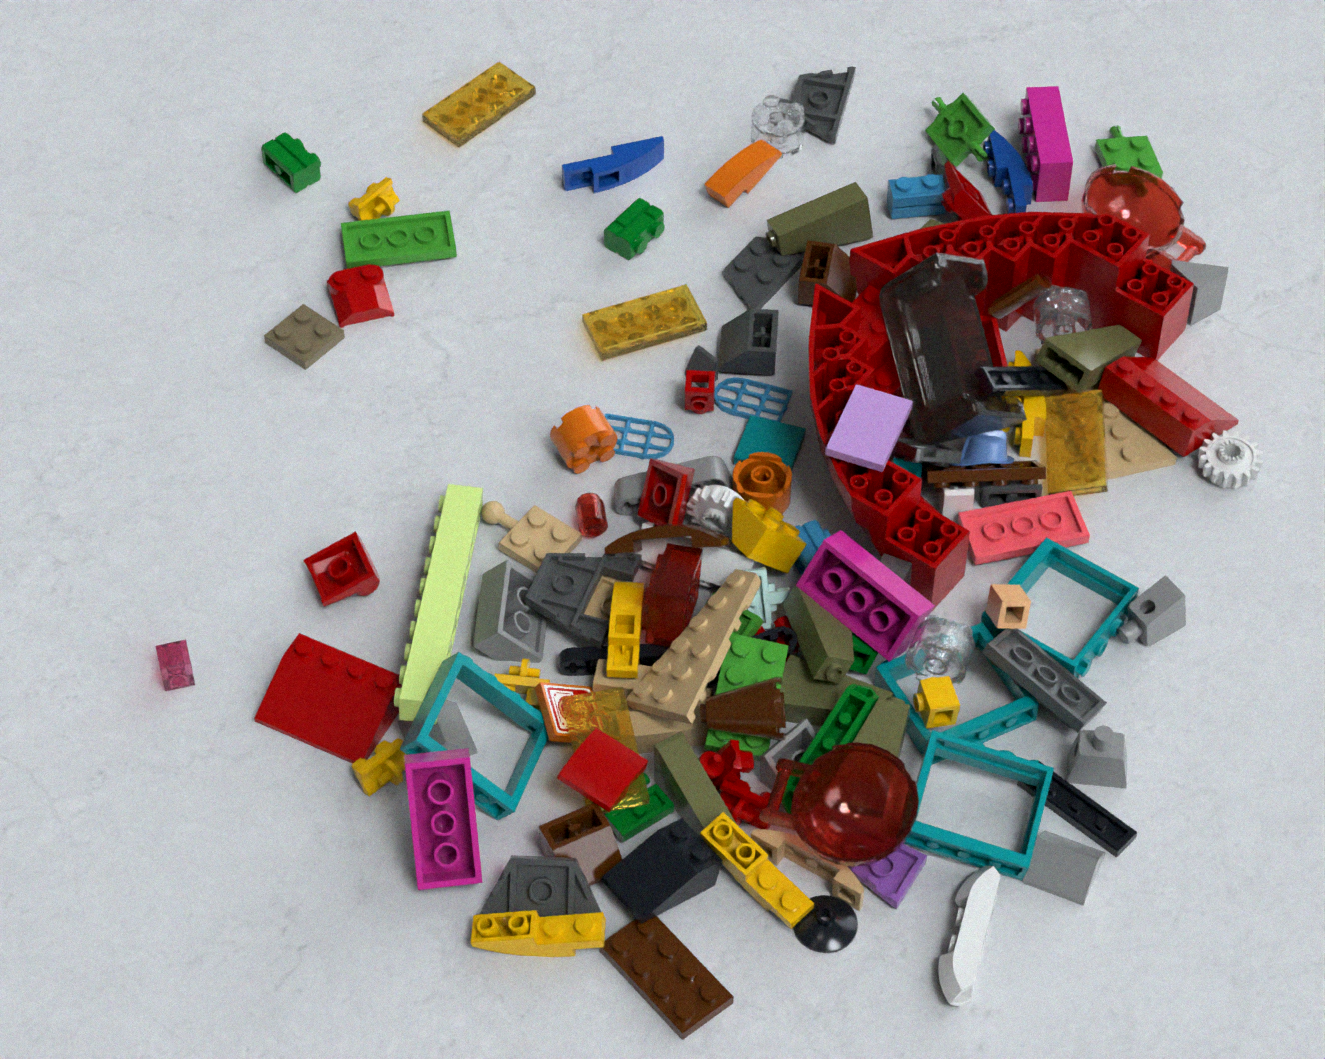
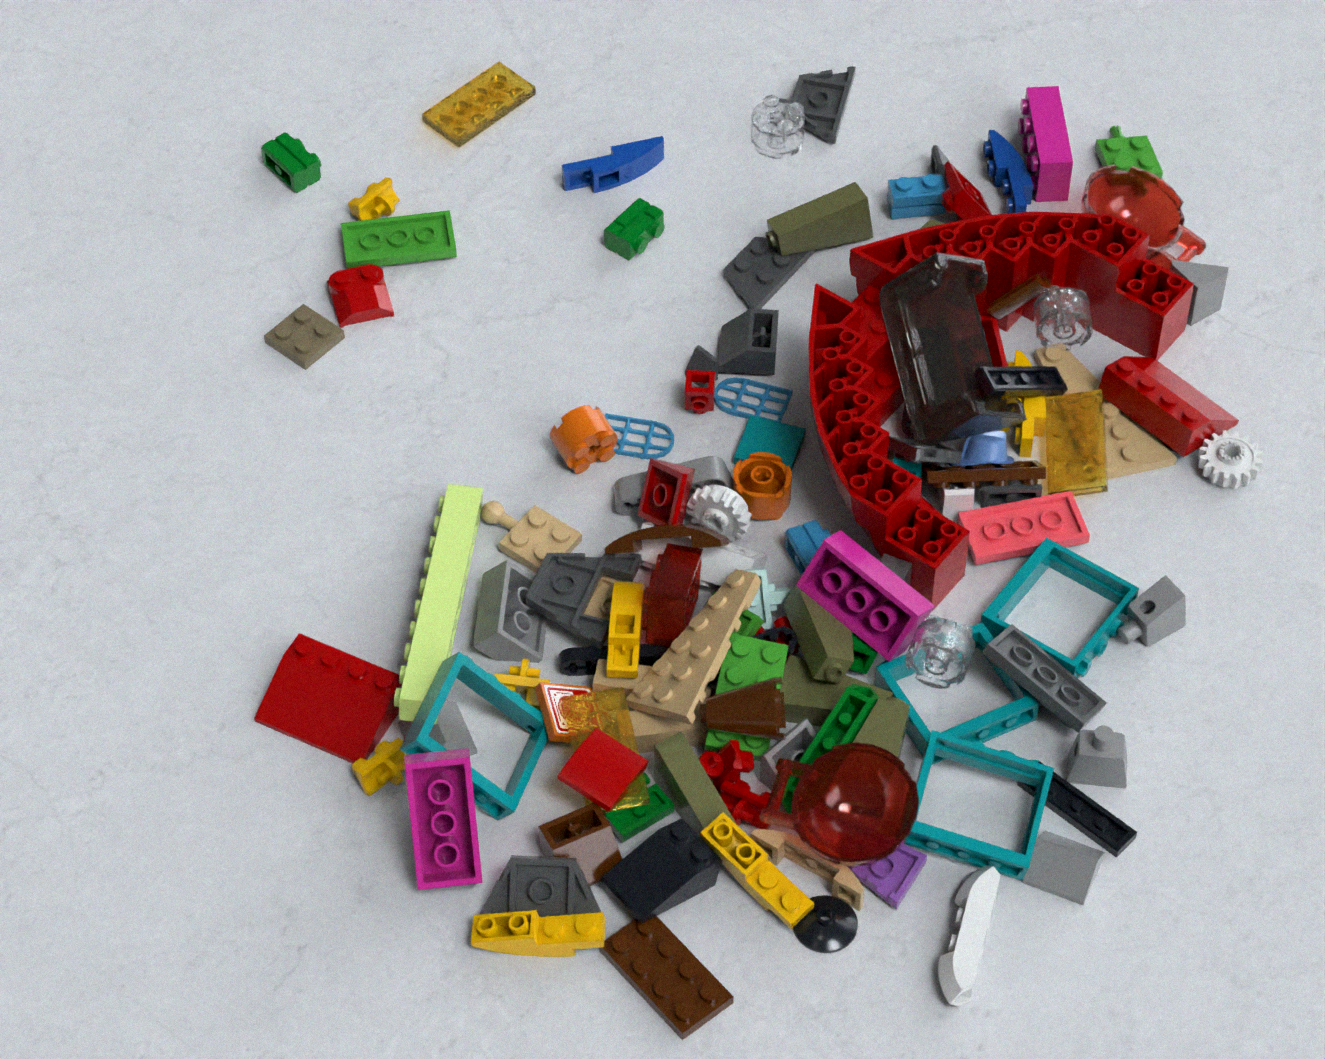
clear pink brick [156,639,195,691] -> none
red slope [303,531,380,607] -> none
clear red brick [575,493,608,538] -> none
clear yellow plate [582,284,707,361] -> none
orange slope [704,139,782,208] -> none
yellow slope [732,497,807,573] -> none
reddish brown slope [798,240,857,305] -> none
lavender tile [825,384,913,472] -> none
yellow brick [913,676,960,729] -> none
bright green plate [925,93,995,167] -> none
light nougat brick [986,584,1031,629] -> none
olive slope [1035,325,1142,393] -> none

